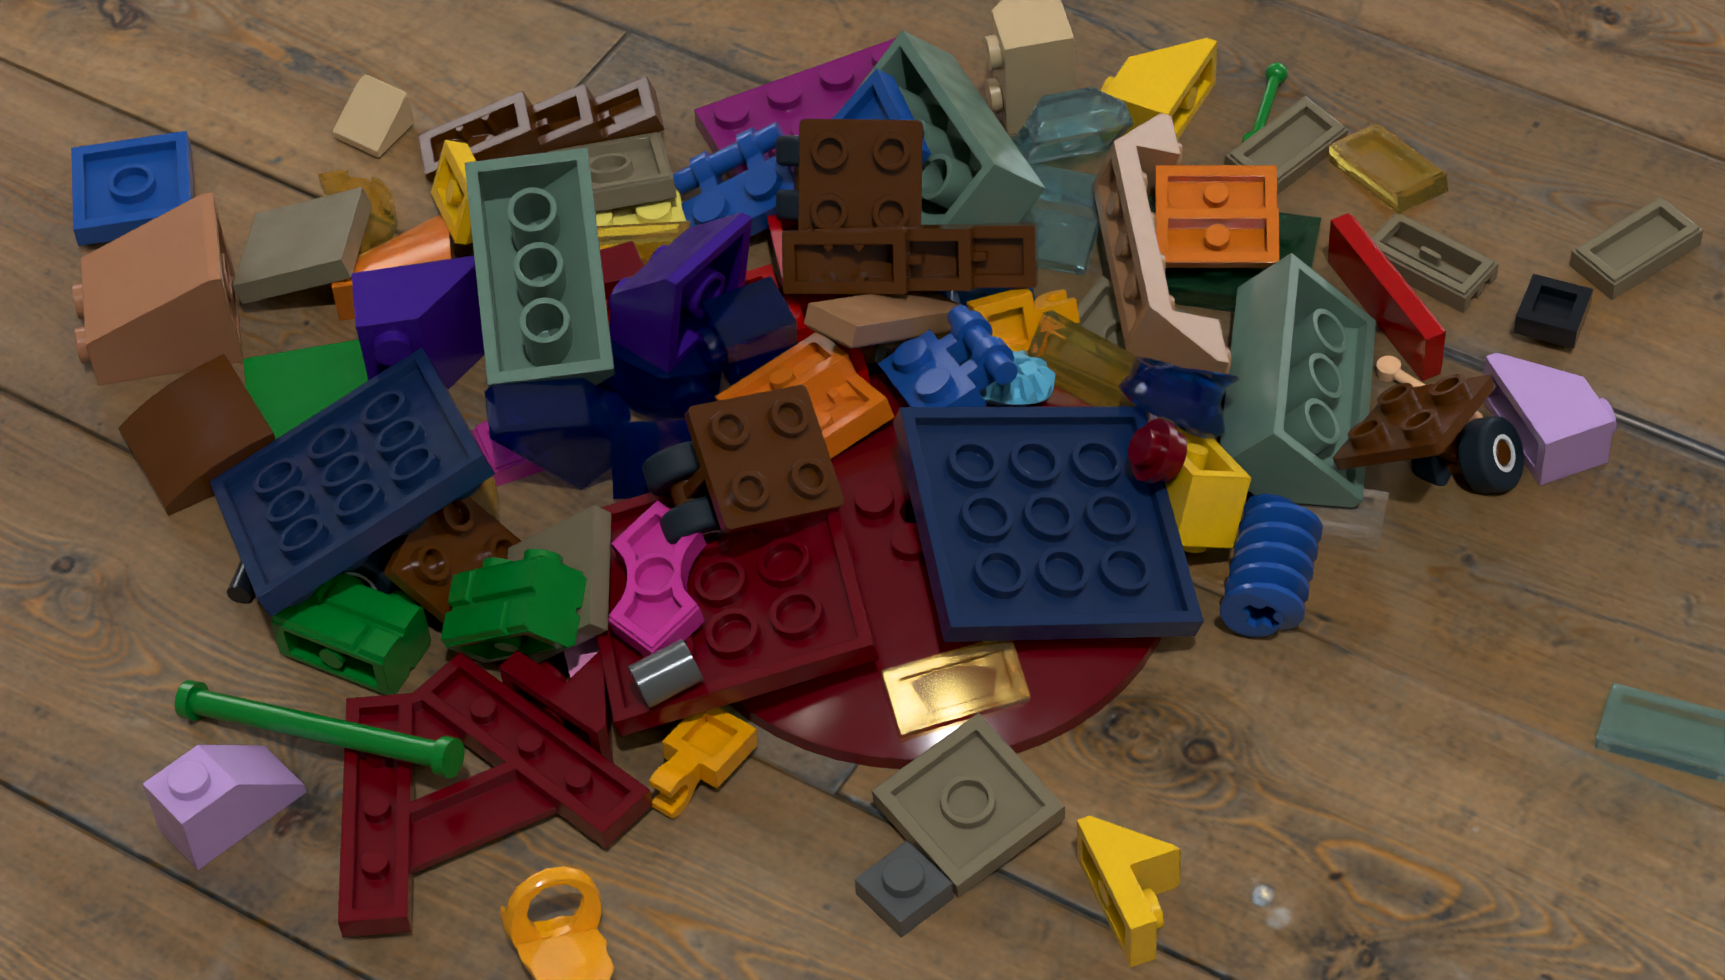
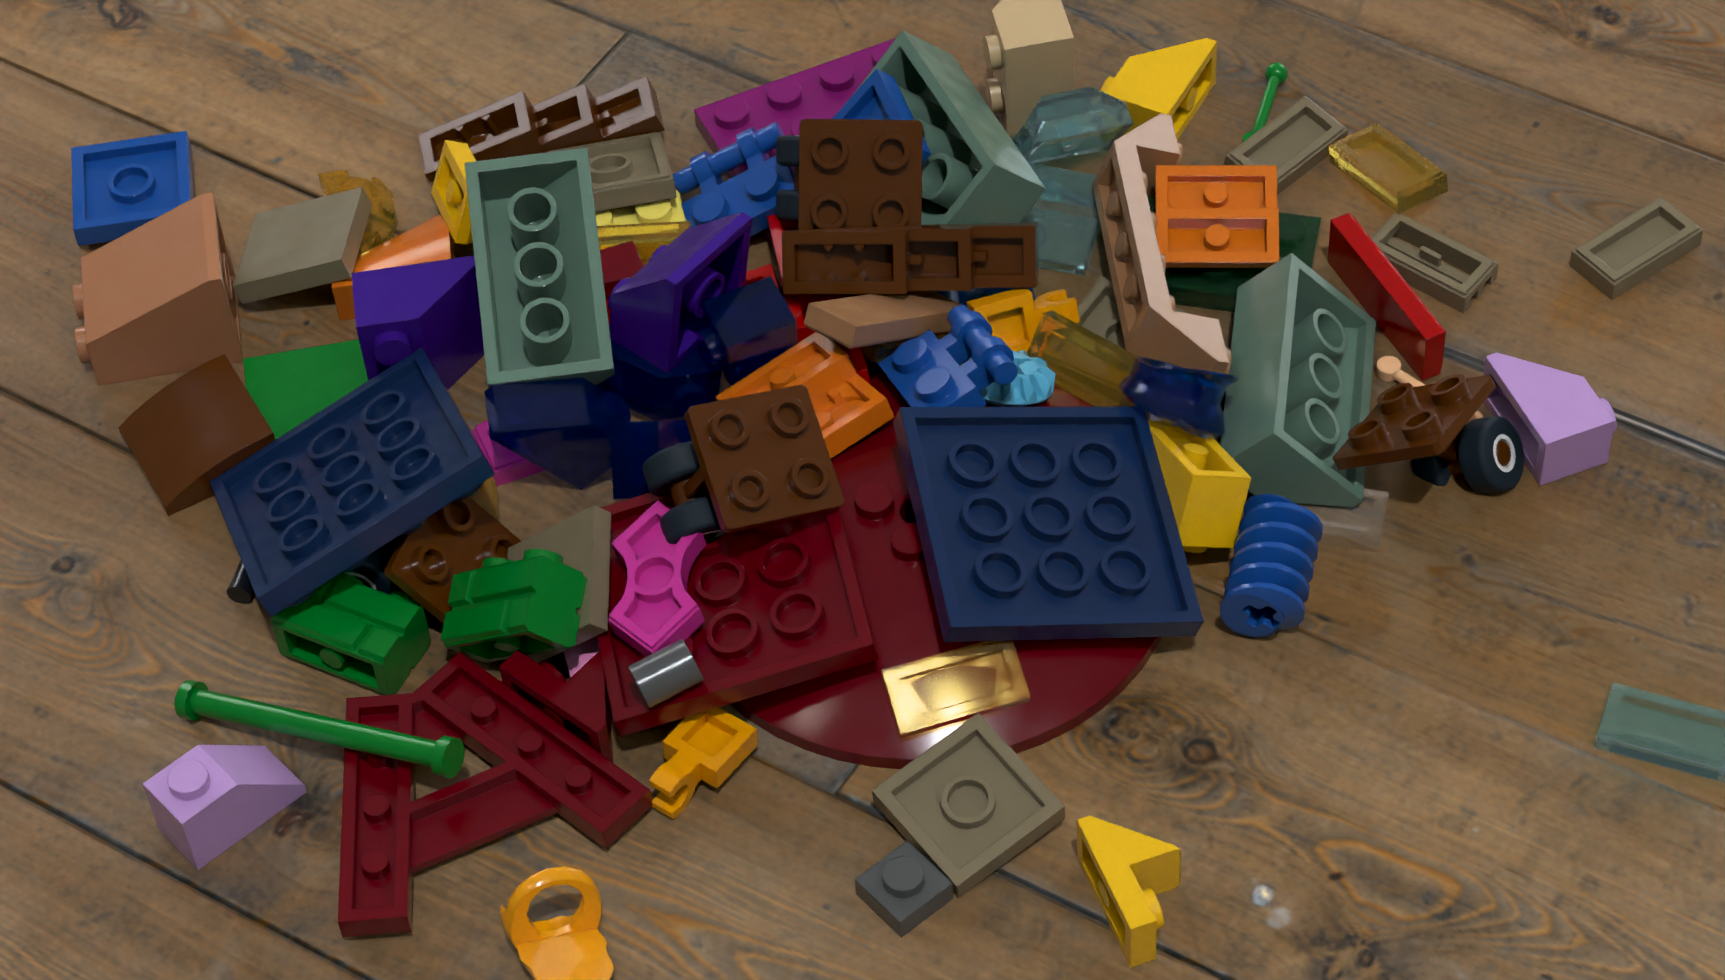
tan slope [332,74,414,158] -> none
dark red plate [1128,418,1187,484] -> none
black plate [1514,274,1593,349] -> none

